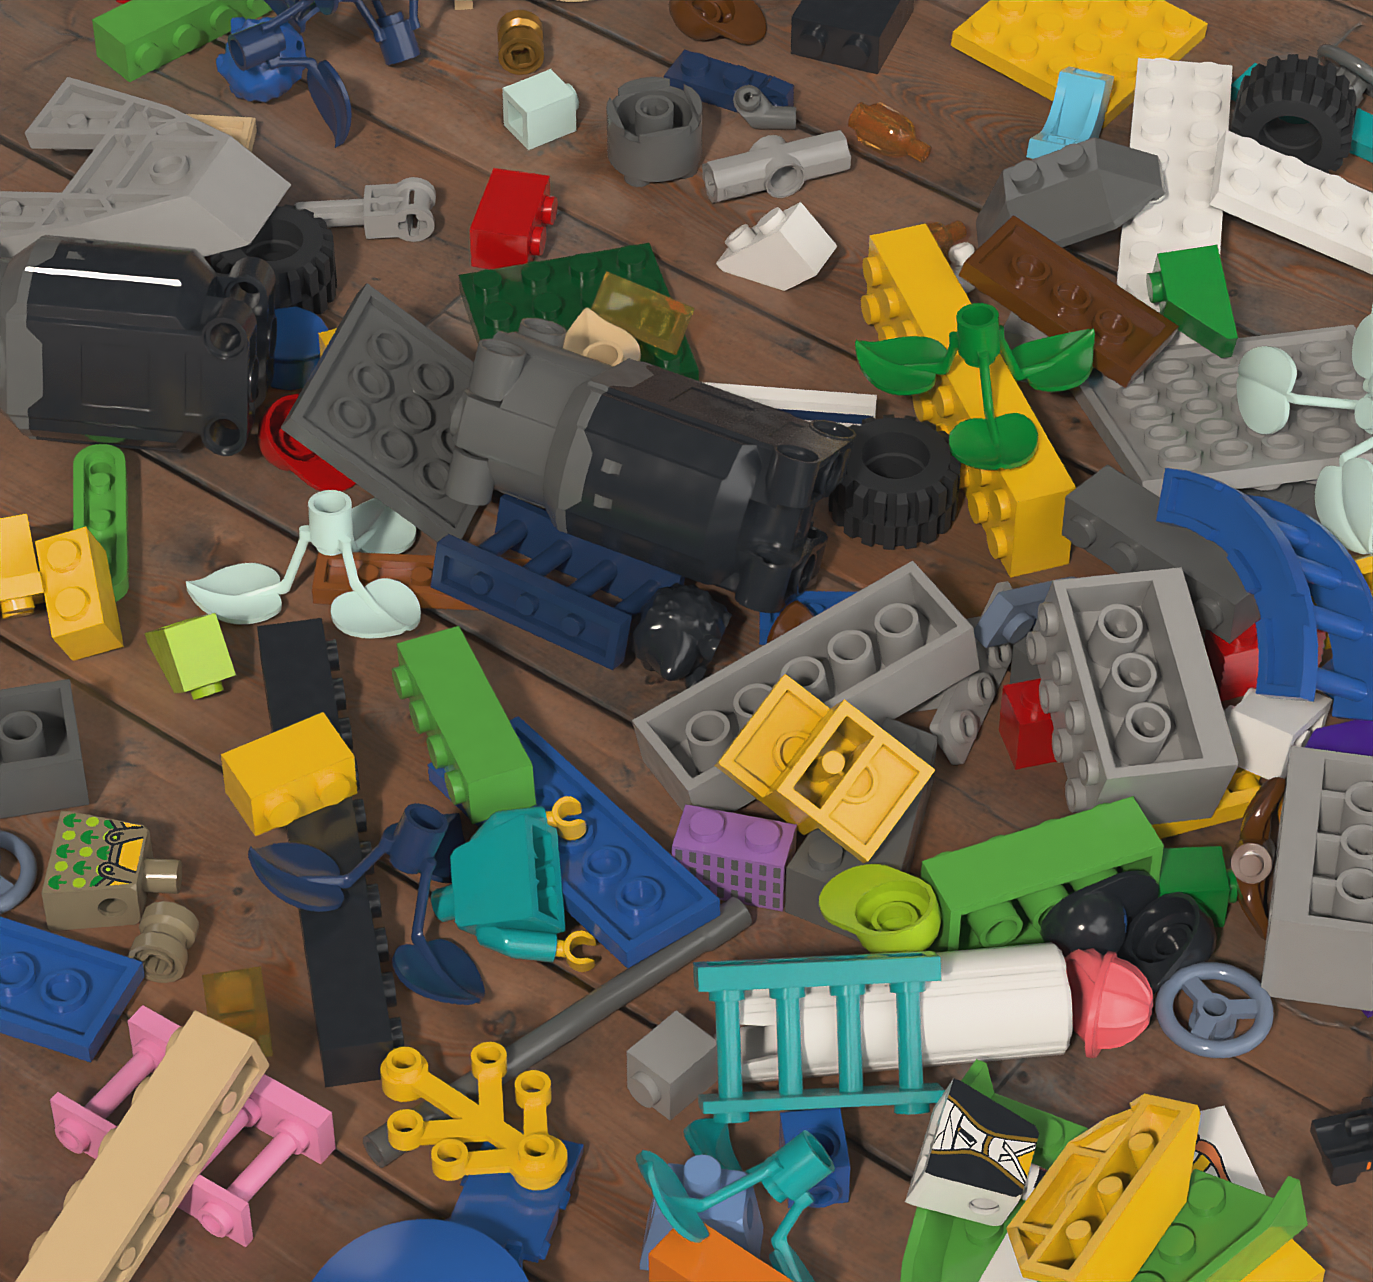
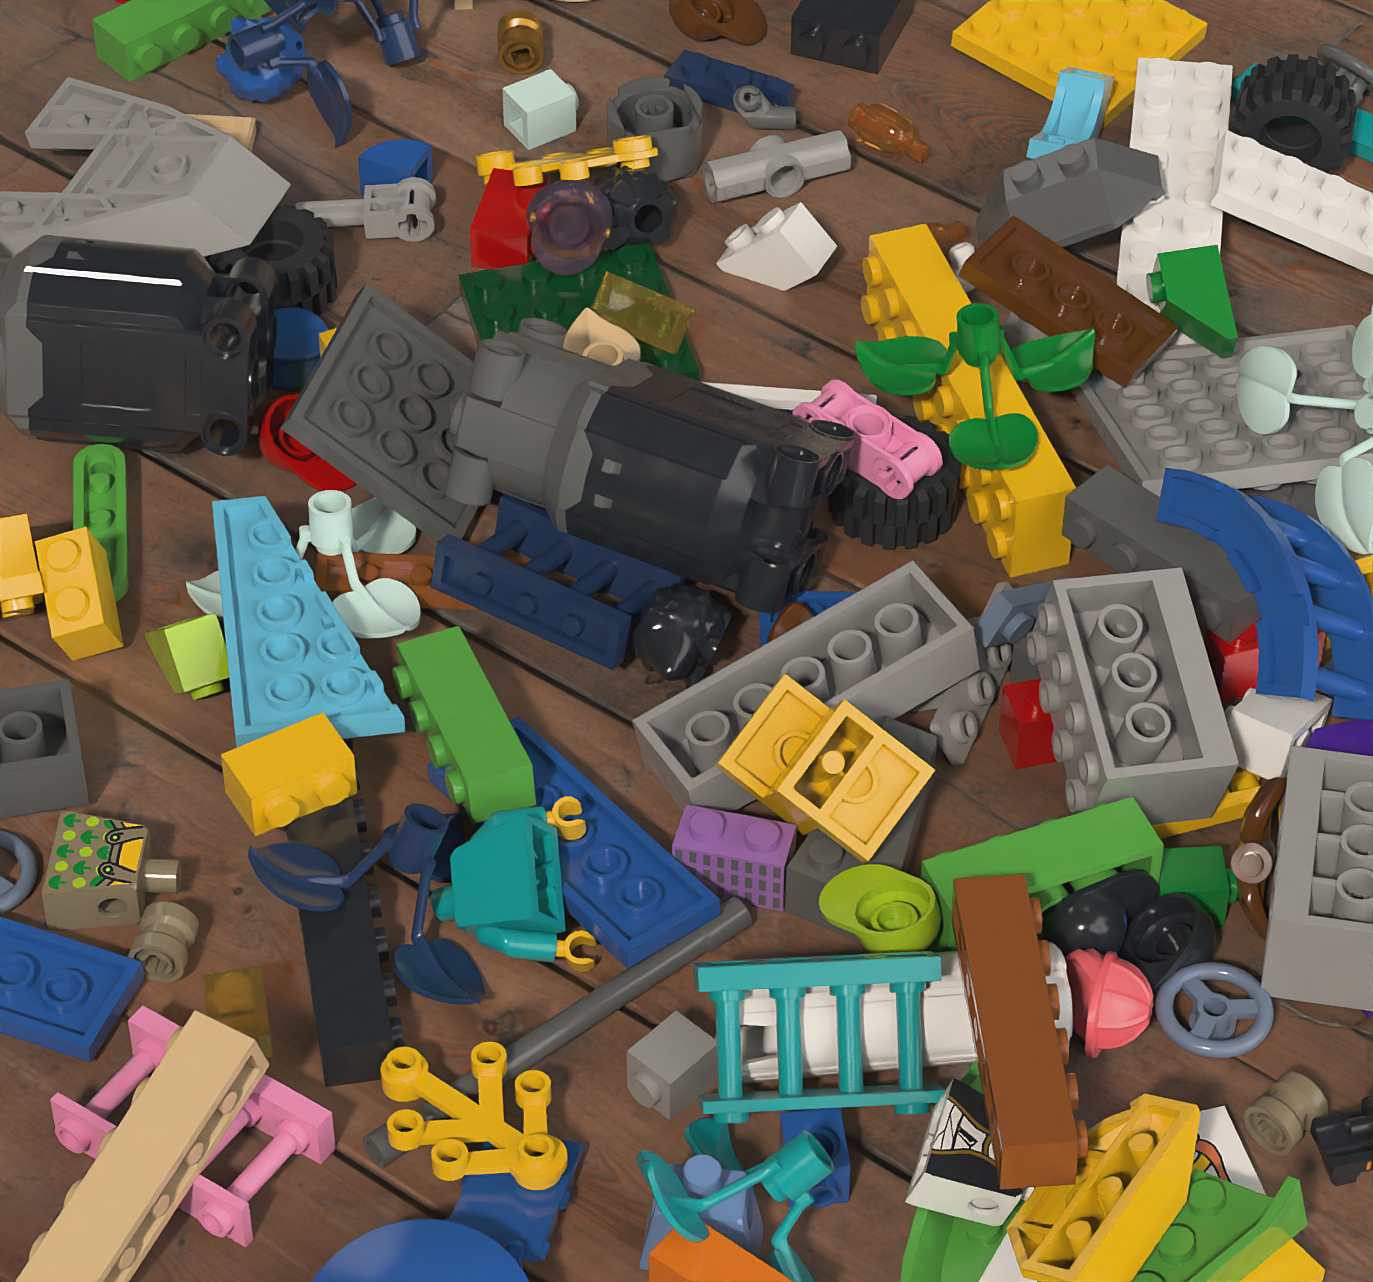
none -> medium azure wing [212,496,405,747]
none -> blue brick [358,139,433,204]
none -> yellow plant [475,135,658,186]
none -> piece [526,180,613,275]
none -> black animal [575,165,678,250]
none -> bright pink piece [792,380,943,499]
none -> dark orange brick [951,874,1088,1189]
none -> dark tan wheel [1243,1072,1329,1156]

